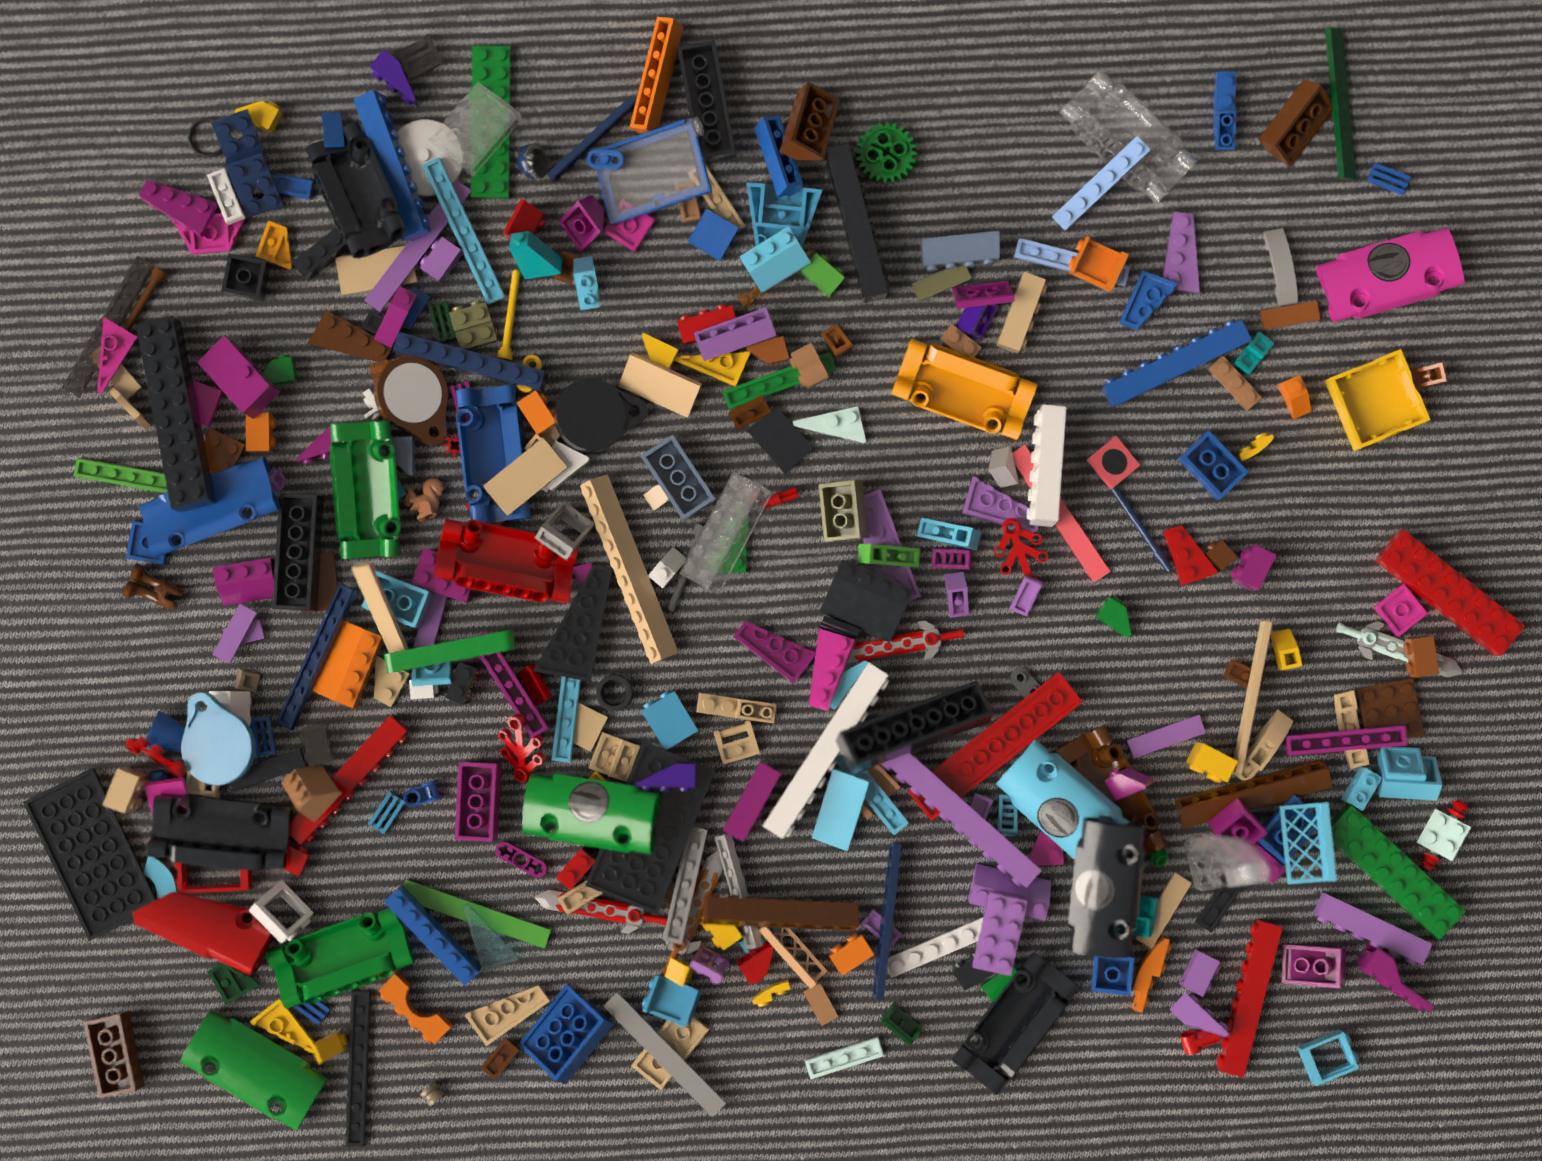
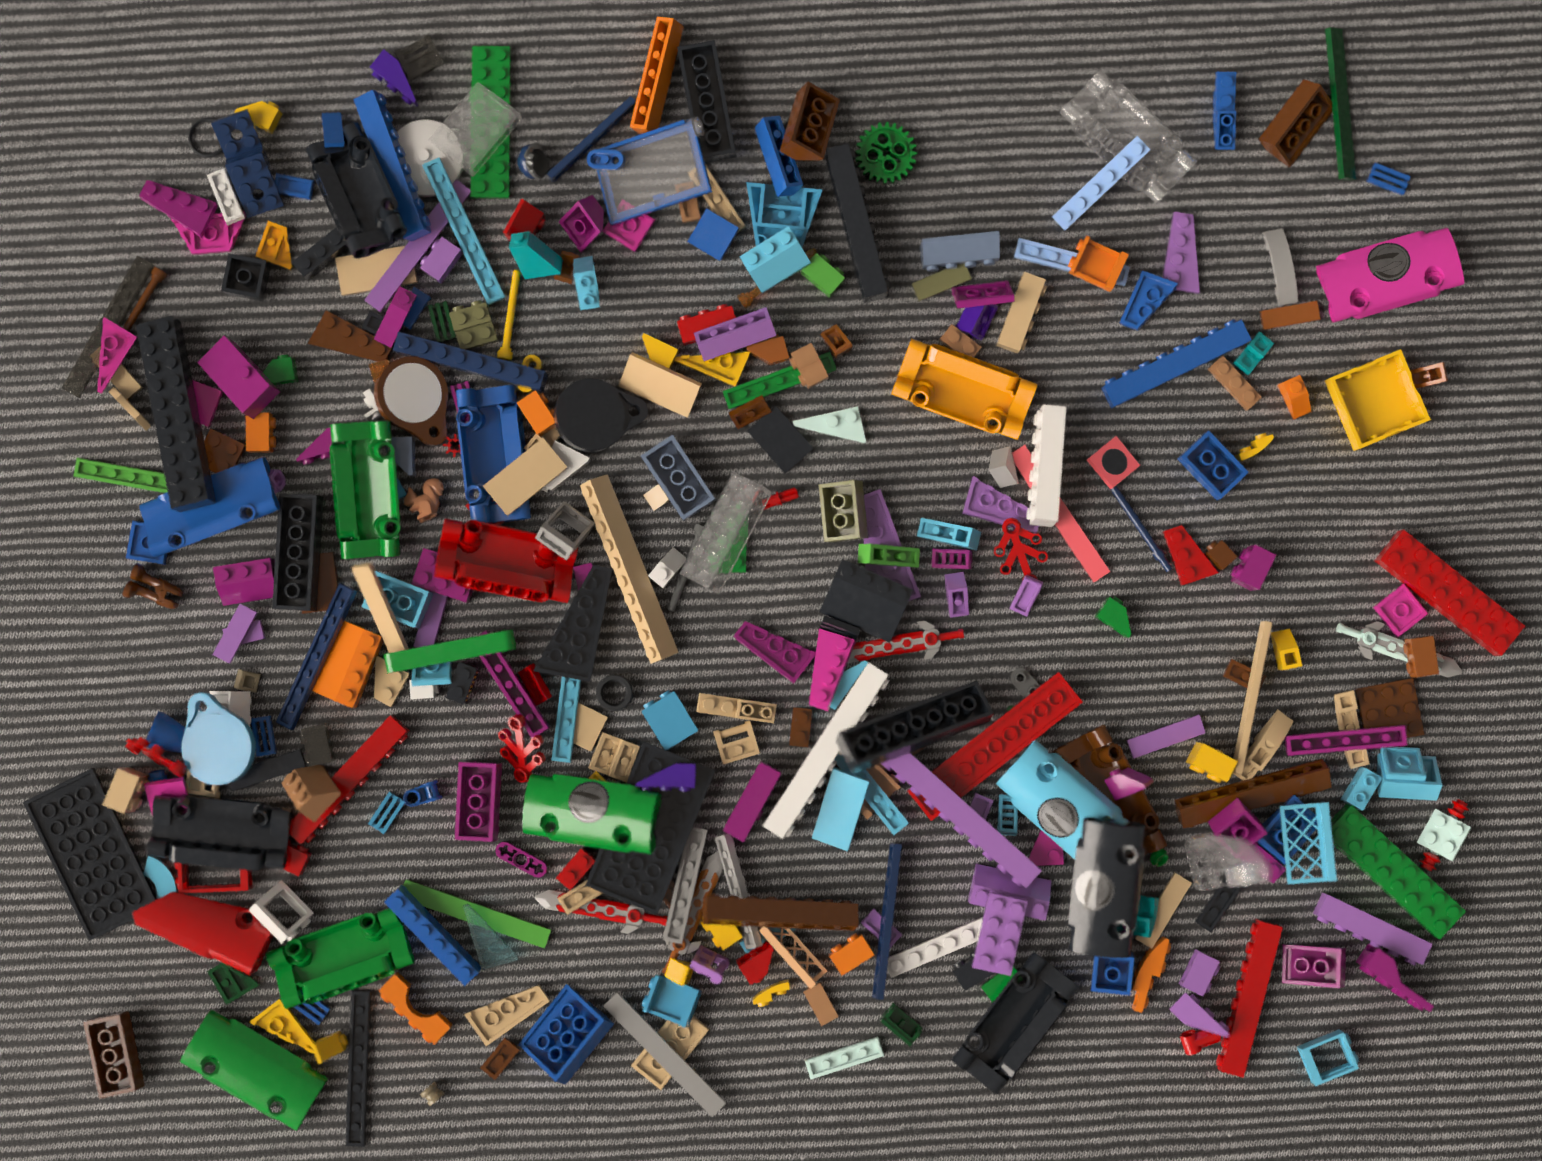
none -> reddish brown plate [789,707,812,747]

